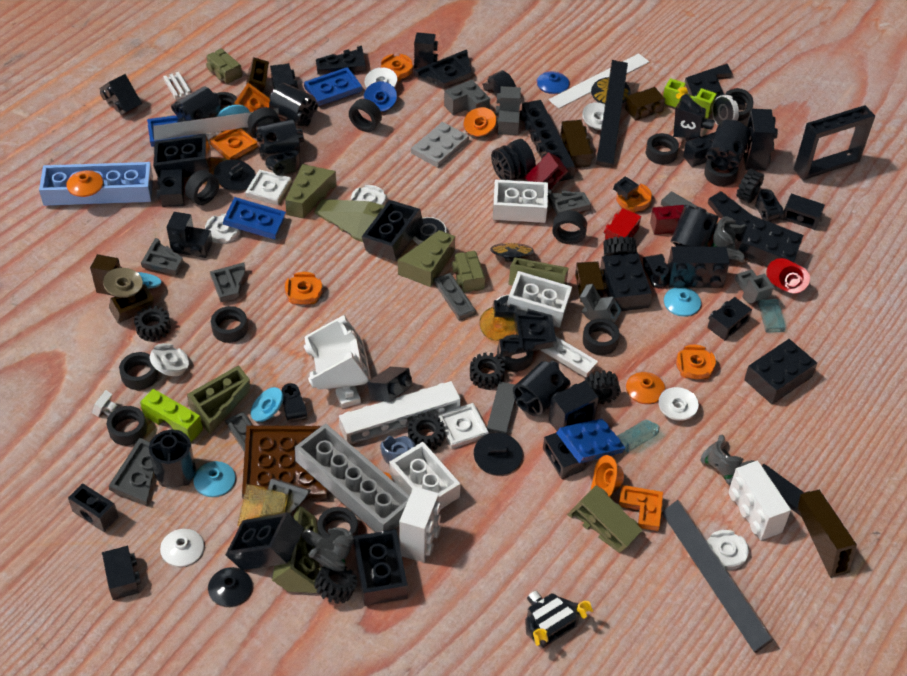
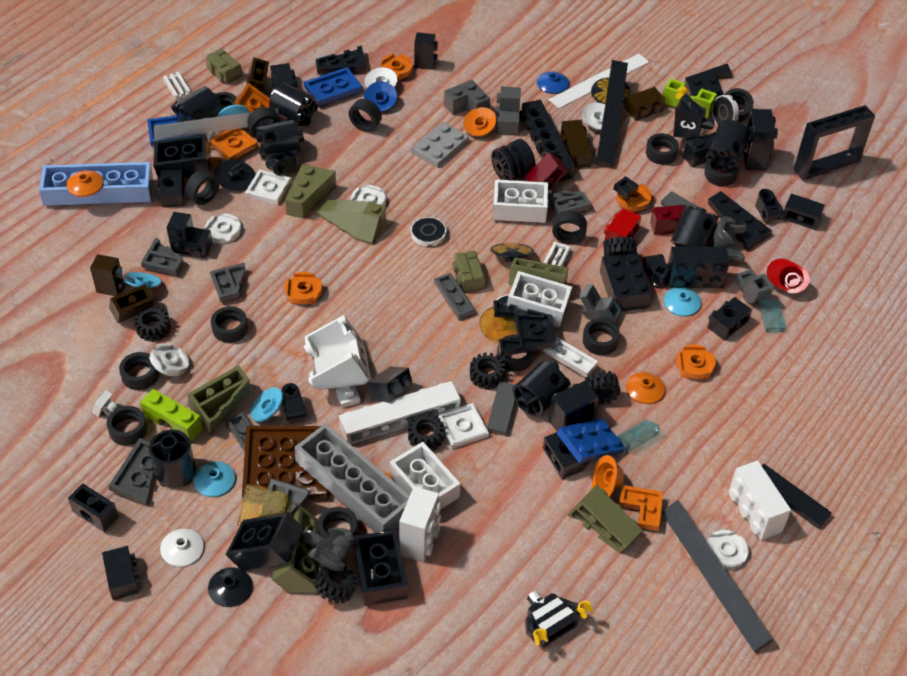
black brick [99,74,142,115] -> none
dark tan dish [103,268,143,297] -> none
blue plate [223,197,286,240] -> none
black brick [361,200,424,261] -> none
sand blue hair [380,436,415,464] -> none
olive wedge [398,230,455,287] -> none
black wing [414,50,472,88] -> none
black shield [474,433,522,475] -> none
black brick [482,70,516,99] -> none
dark brown brick [575,261,607,302] -> none
white dish [658,387,698,420] -> none
dark grey hair [700,435,755,485] -> none
black tyre [736,169,764,203] -> none
black brick [738,215,804,266] -> none
black brick [744,339,817,405] -> none
dark brown slope [798,489,857,578] -> none
none -> white tile [543,242,571,267]

